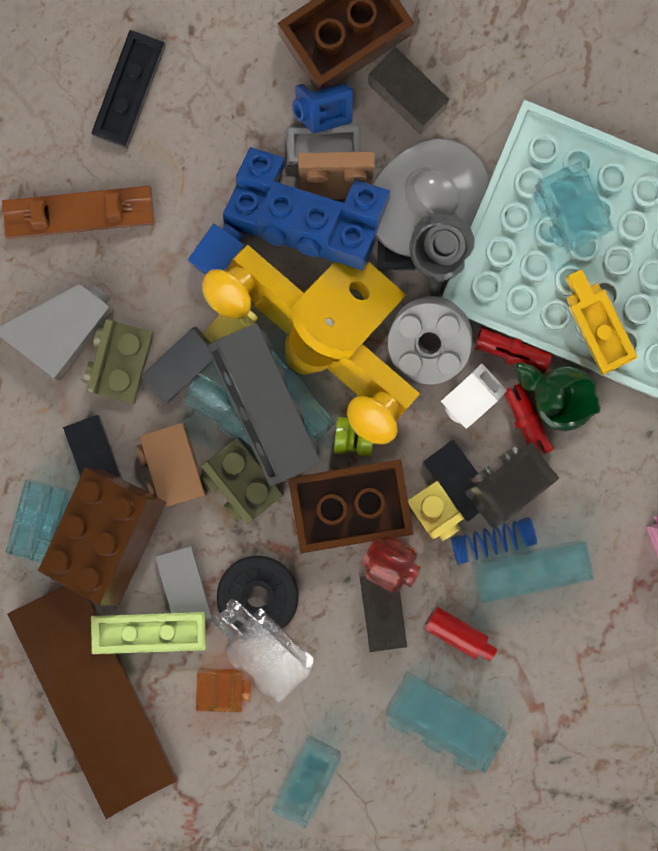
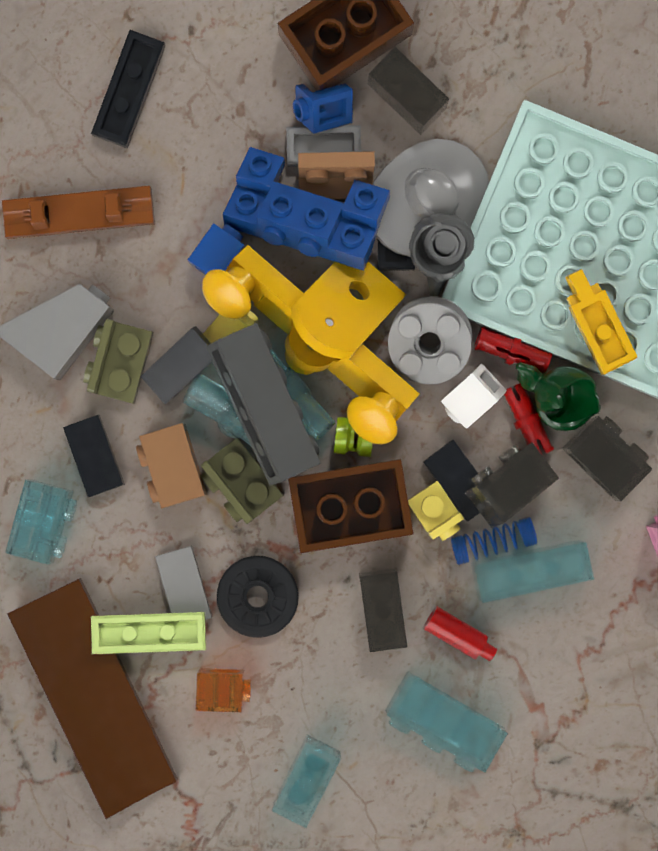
reddish brown brick [38,467,167,605] -> none
clear brick [212,599,313,702] -> none
clear red head [361,536,422,593] -> none
clear light blue brick [533,160,614,254] -> none
none -> clear smoke brick [562,416,653,501]

